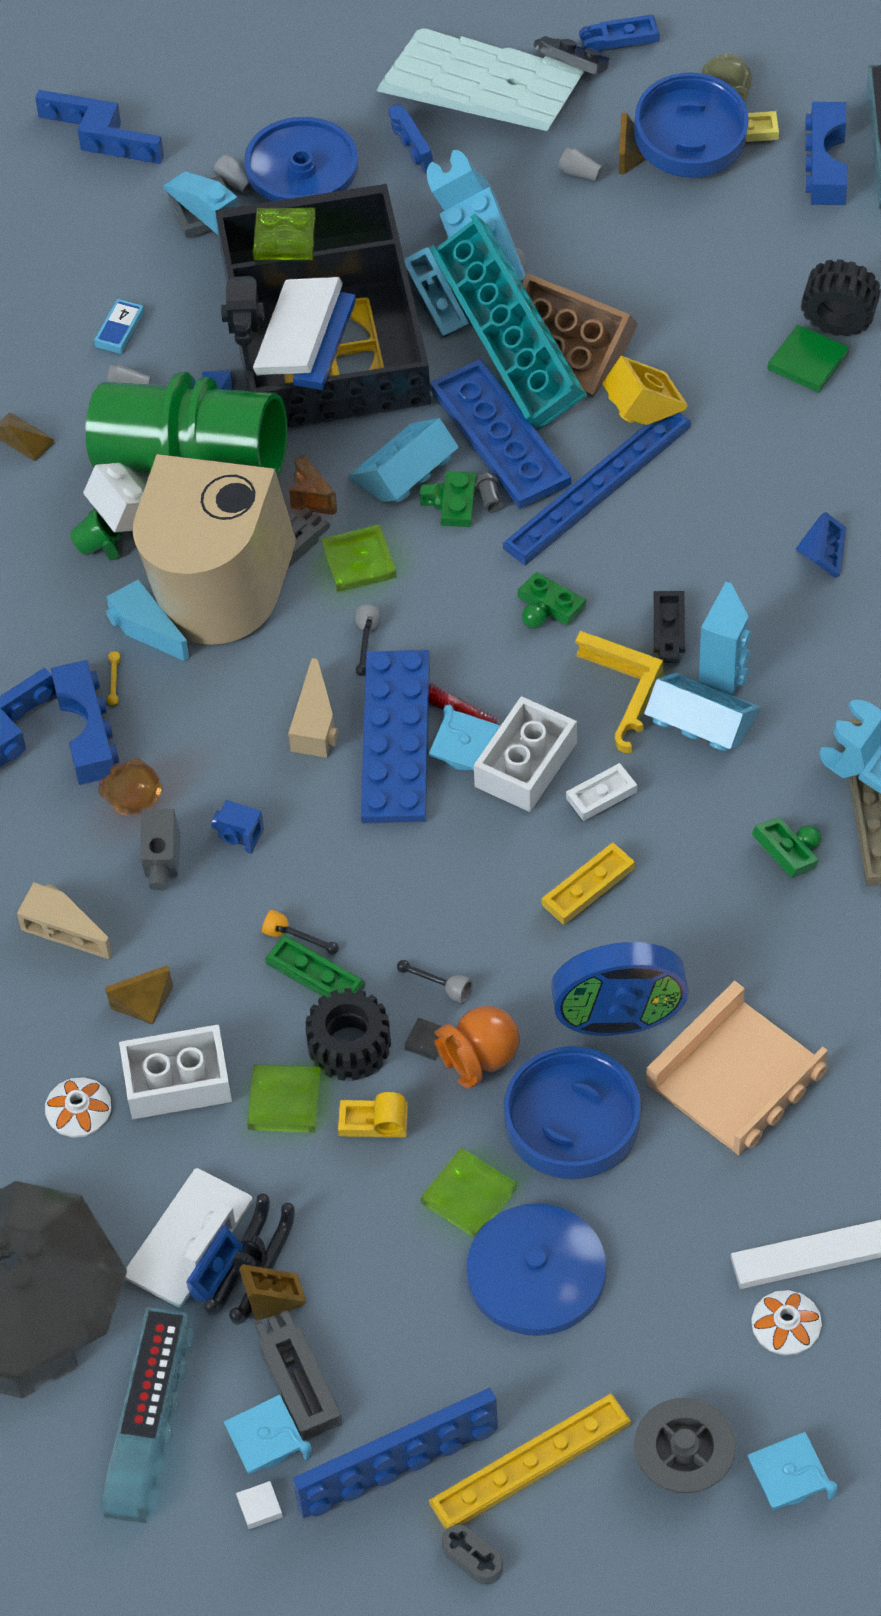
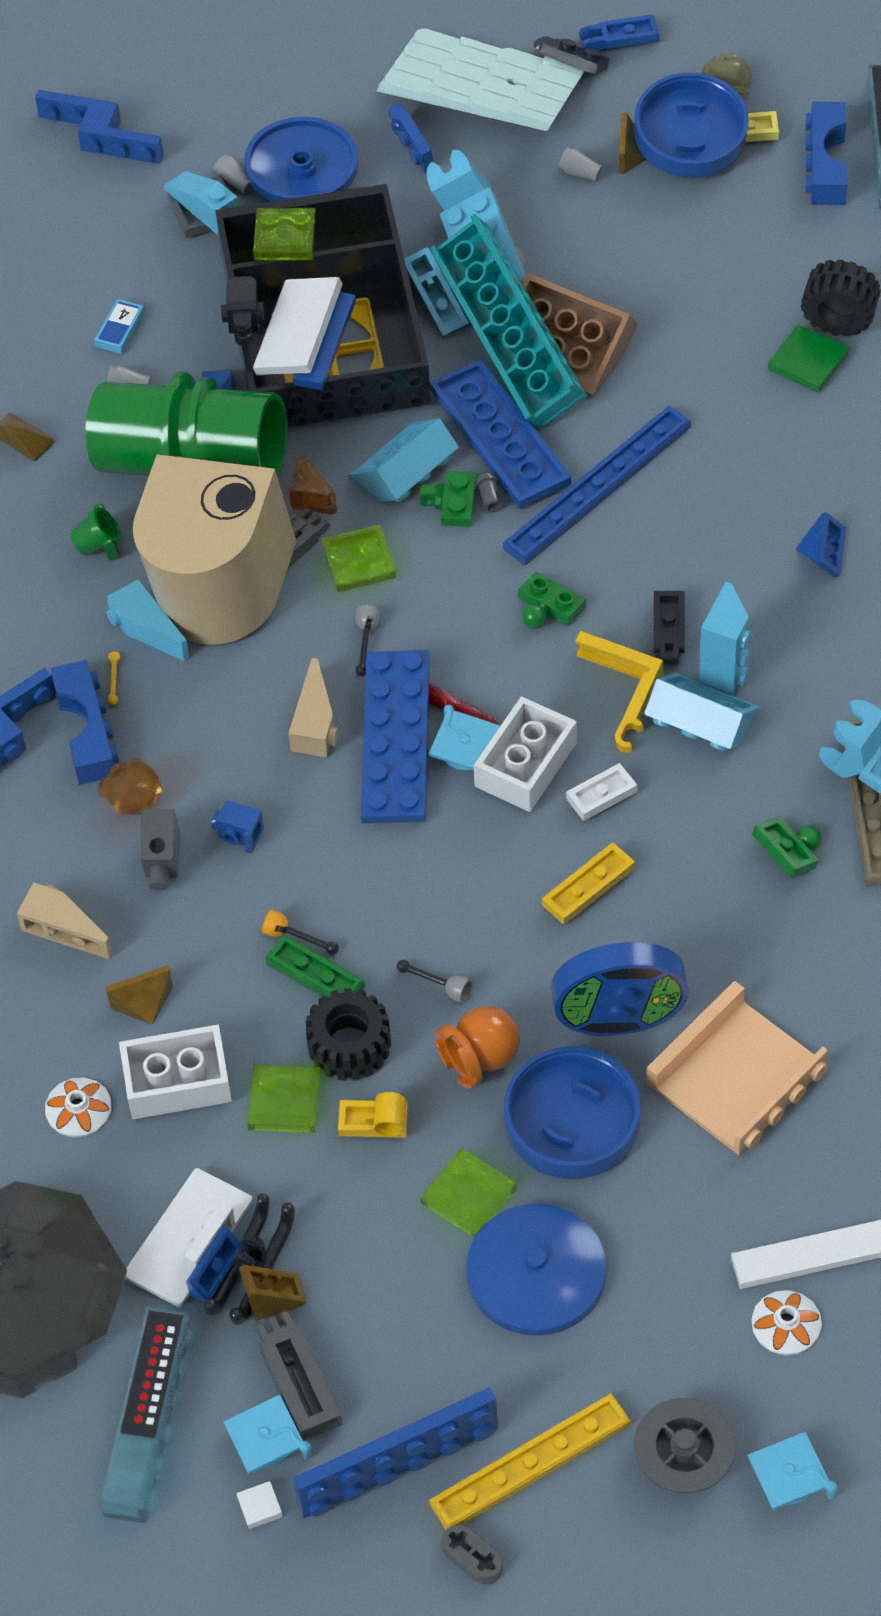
white slope [83,463,148,532] -> none
clear smoke tile [405,1017,442,1061] -> none
yellow slope [602,356,688,425] -> none

